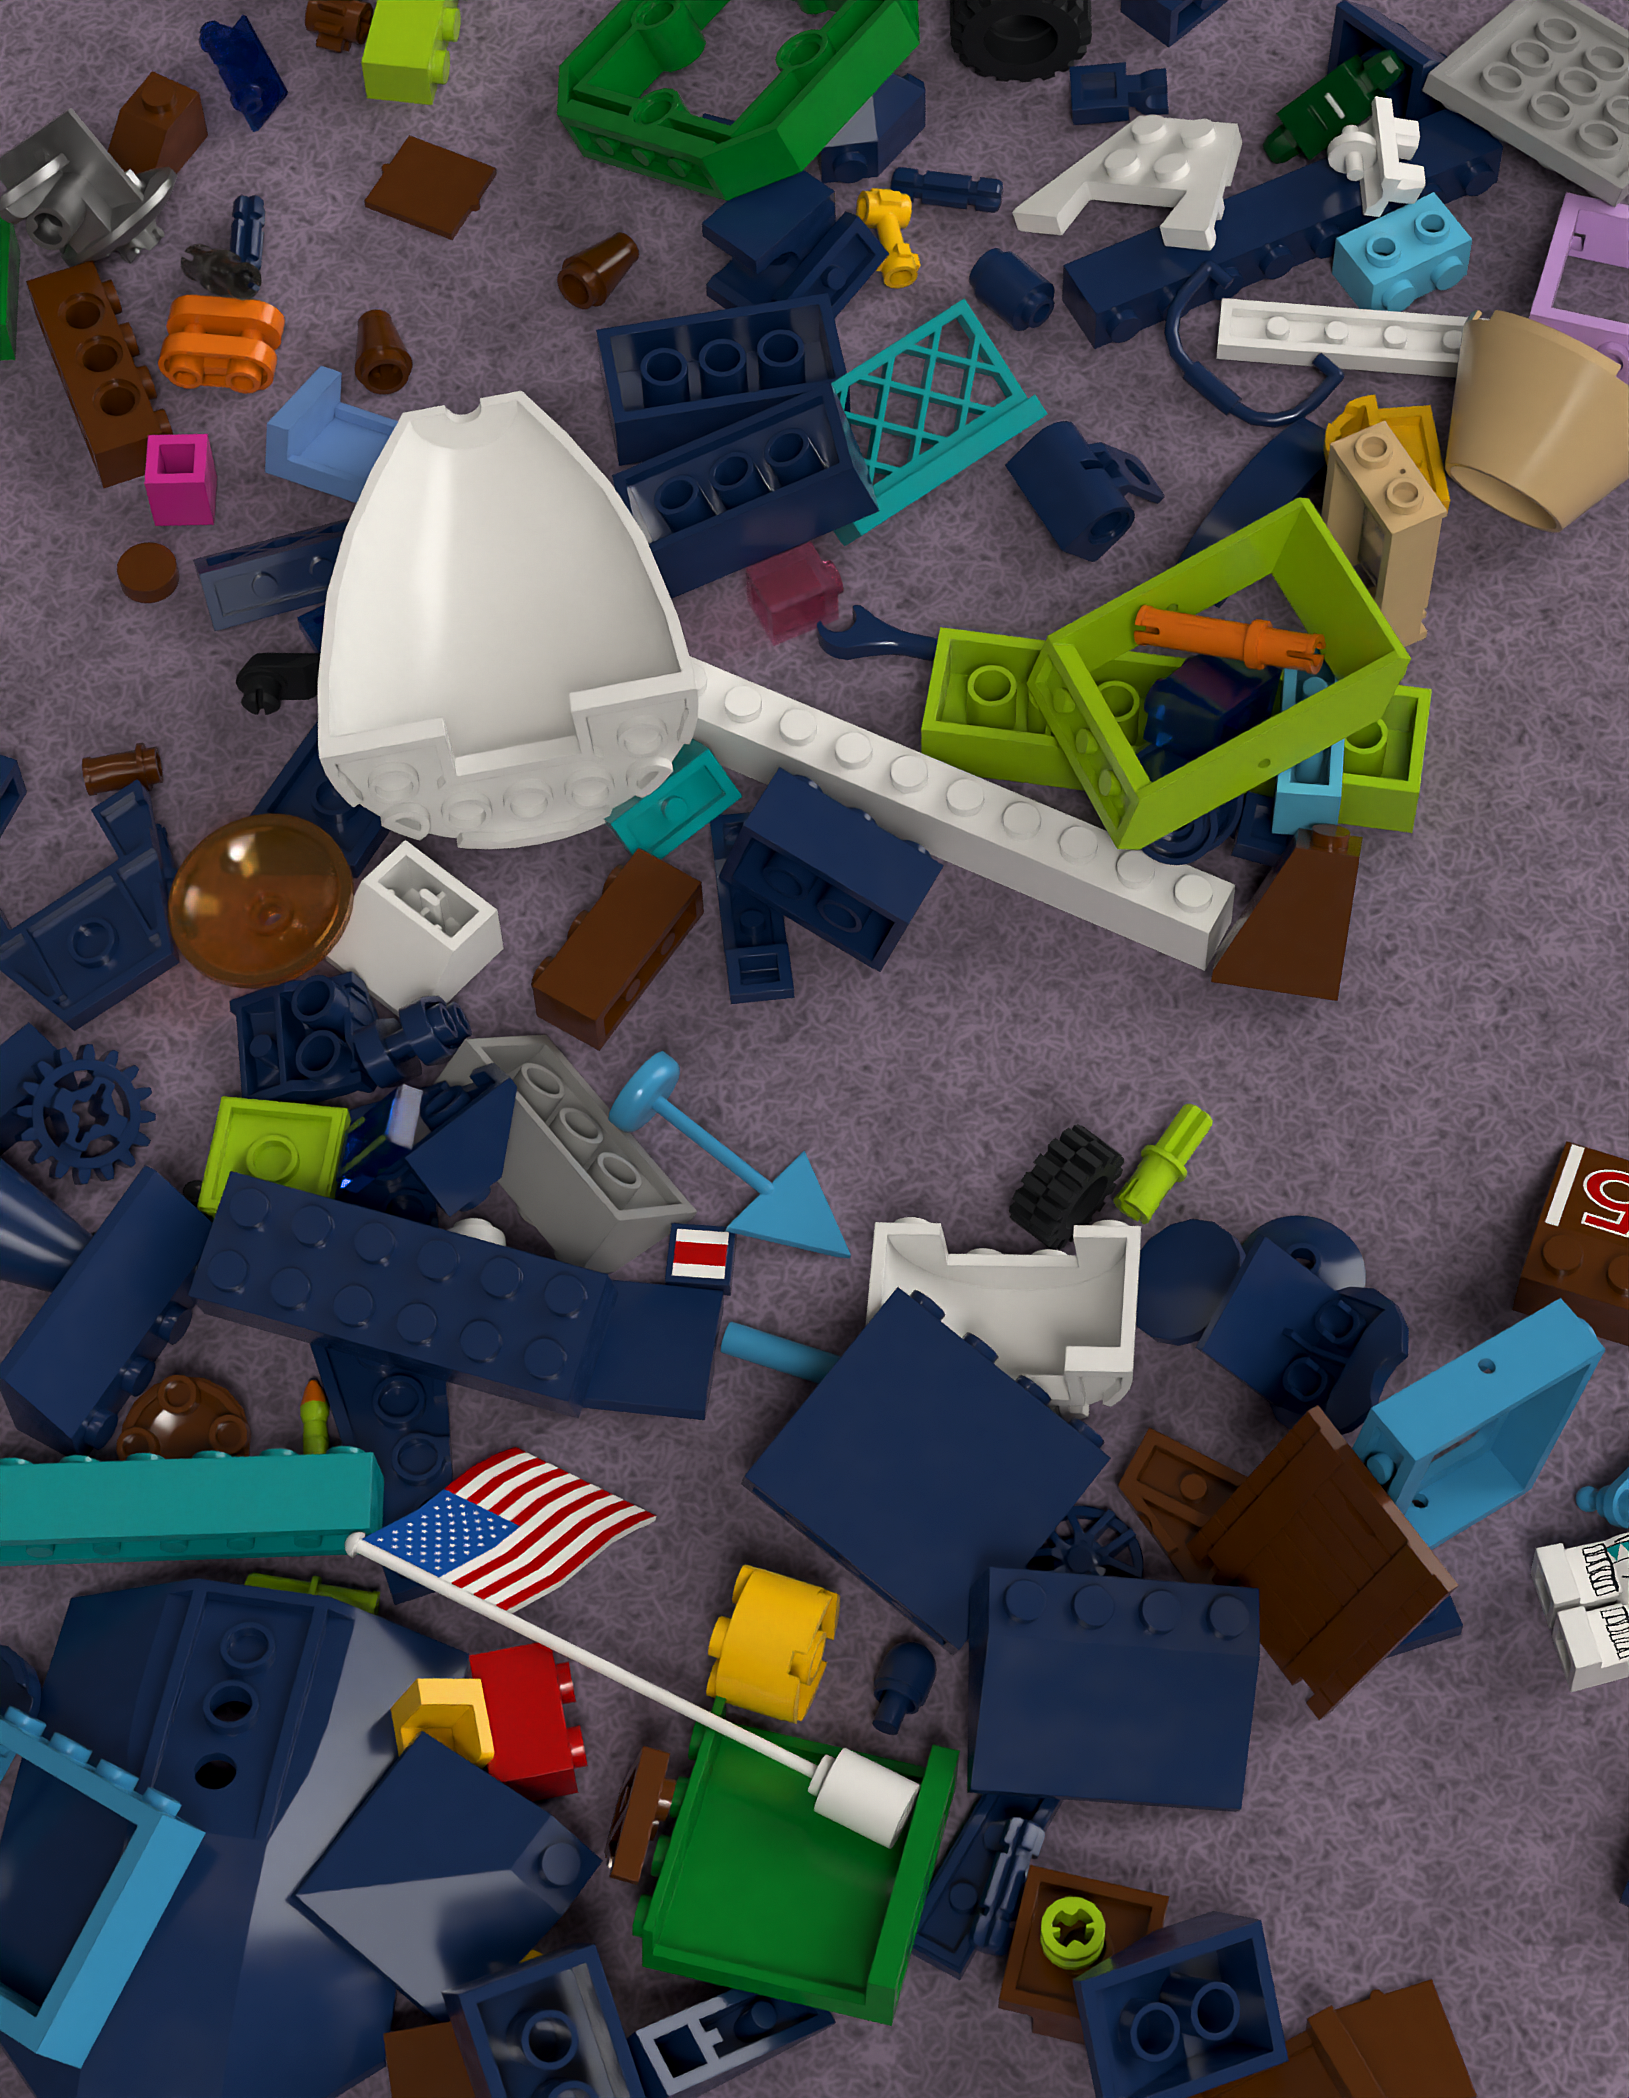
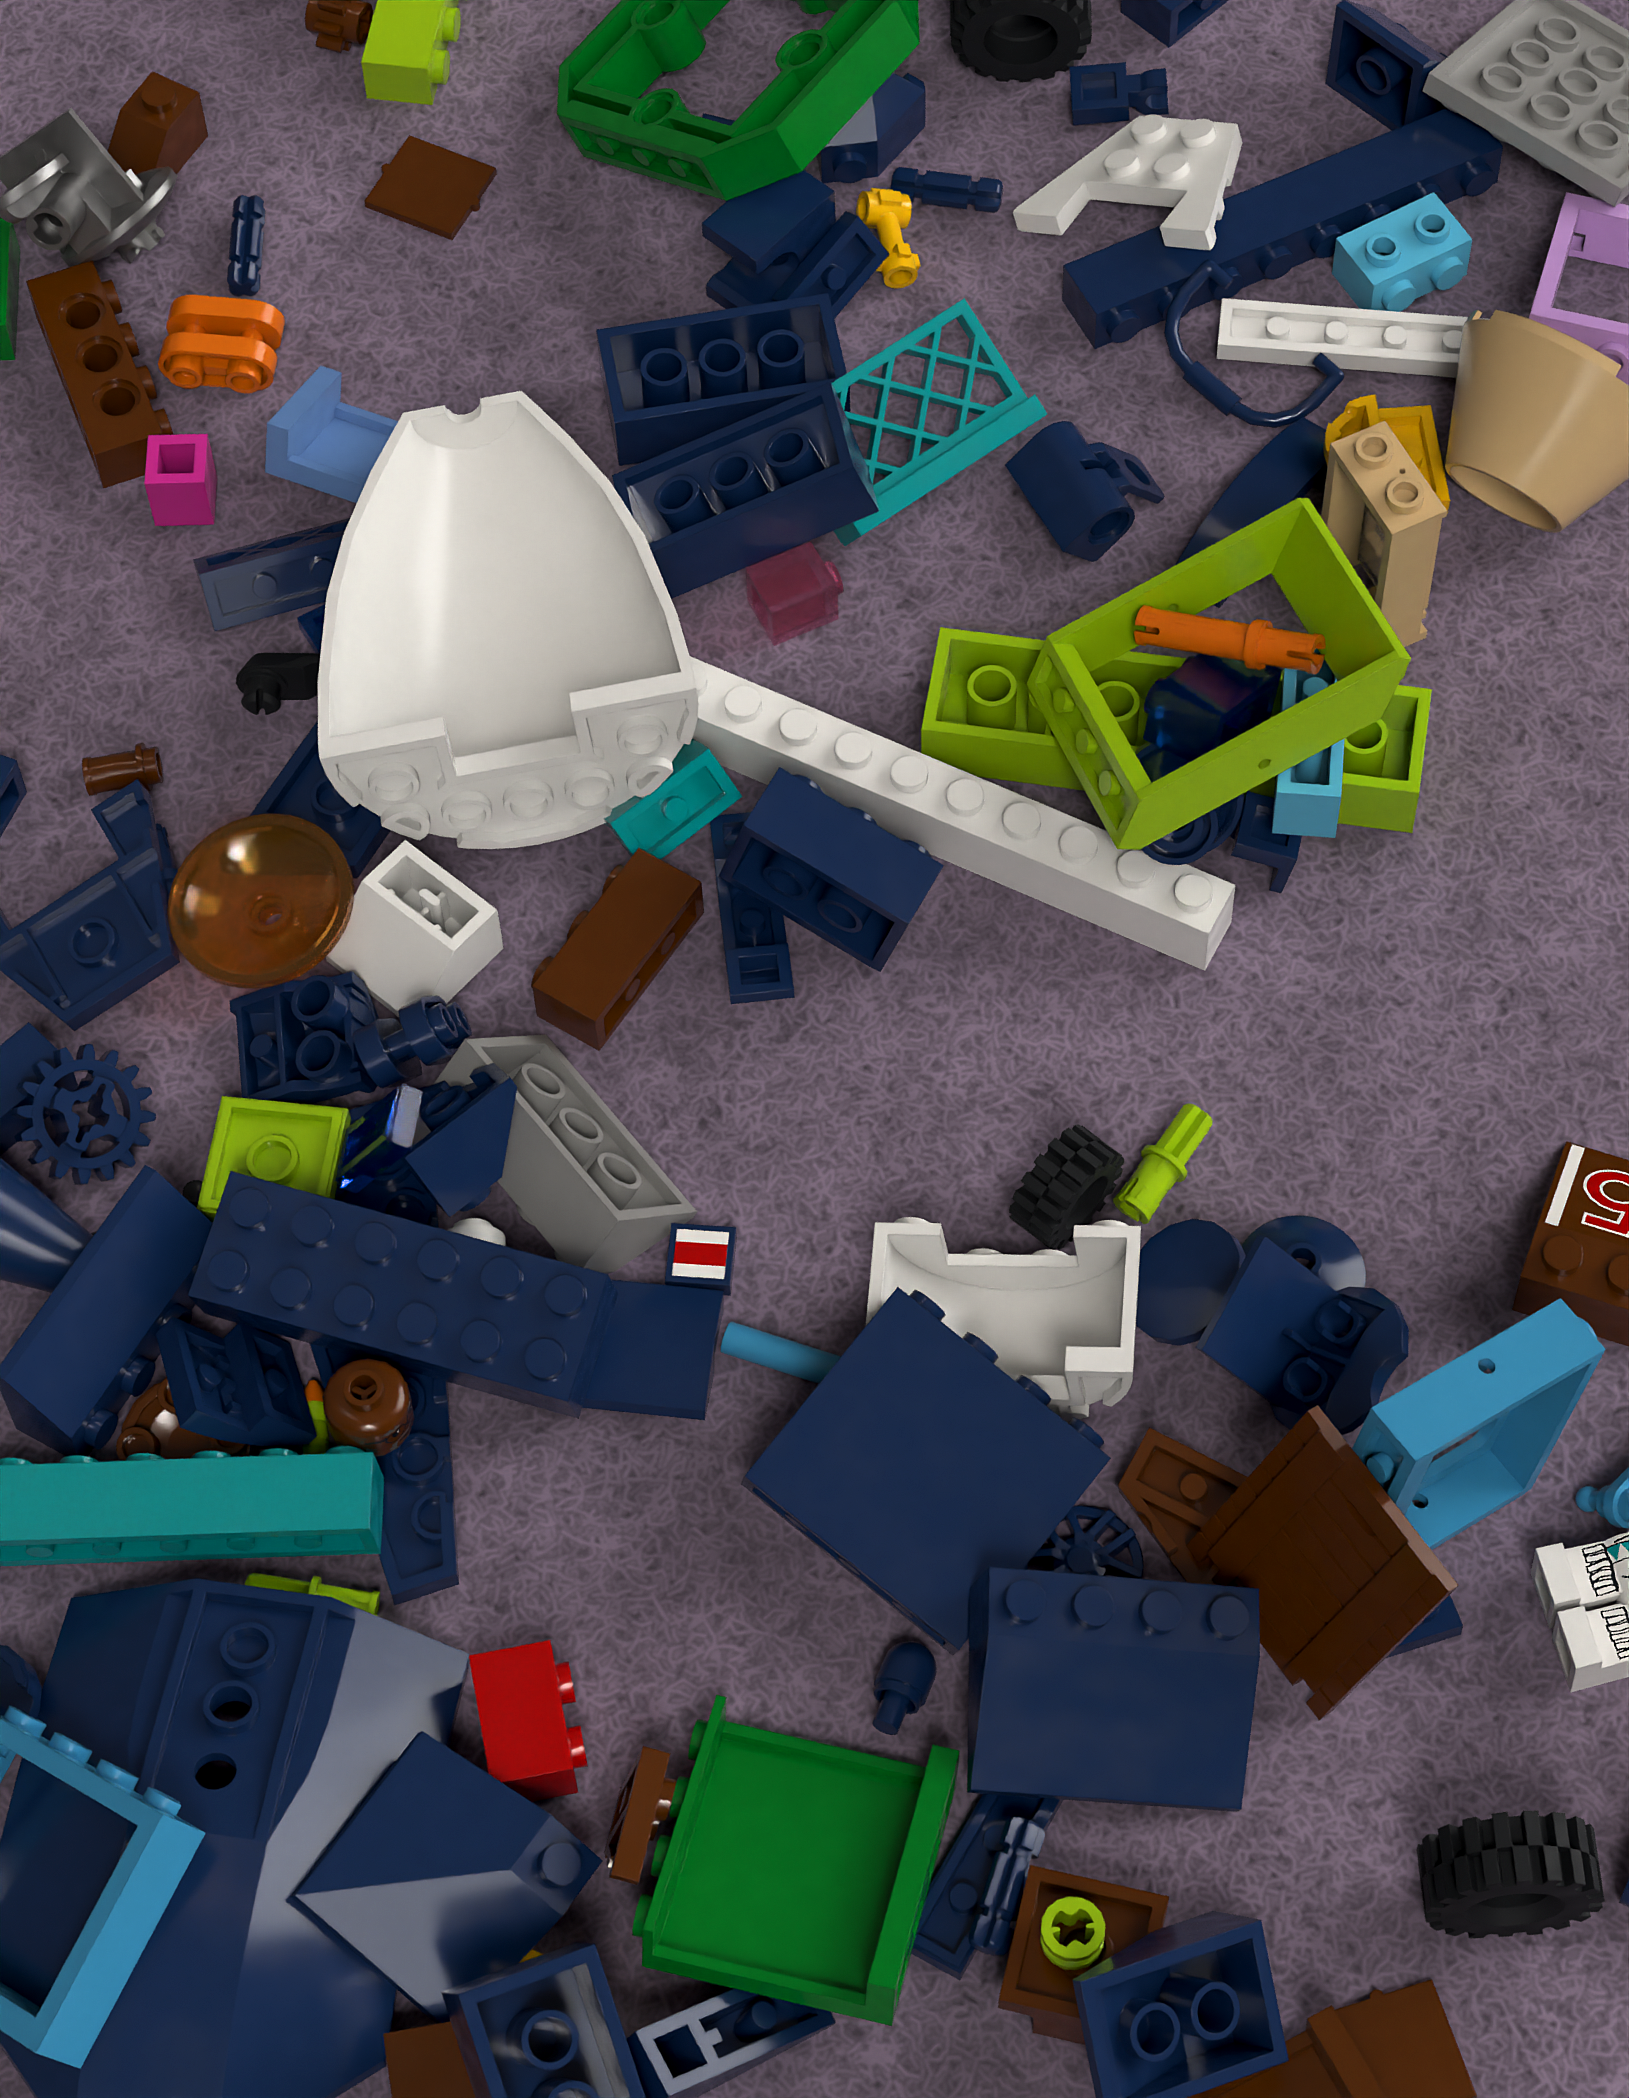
reddish brown tile [117,542,180,603] -> none
clear smoke pin [181,243,262,300] -> none
clear blue hinge [198,15,289,132] -> none
flag [345,1447,921,1849] -> none
reddish brown cone [354,309,413,395] -> none
yellow panel [390,1678,494,1769] -> none
reddish brown cone [557,232,639,309] -> none
dark azure piece [608,1051,851,1258] -> none
yellow brick [706,1564,840,1724] -> none
dark blue piece [817,605,938,662] -> none
dark blue brick [969,248,1055,331] -> none
reddish brown slope [1211,824,1363,1001] -> none
dark green piece [1263,49,1405,164] -> none
white hips [1327,96,1426,217] -> none
none -> dark blue slope [156,1317,317,1446]
none -> reddish brown head [322,1358,414,1457]
none -> black tyre [1416,1811,1605,1938]

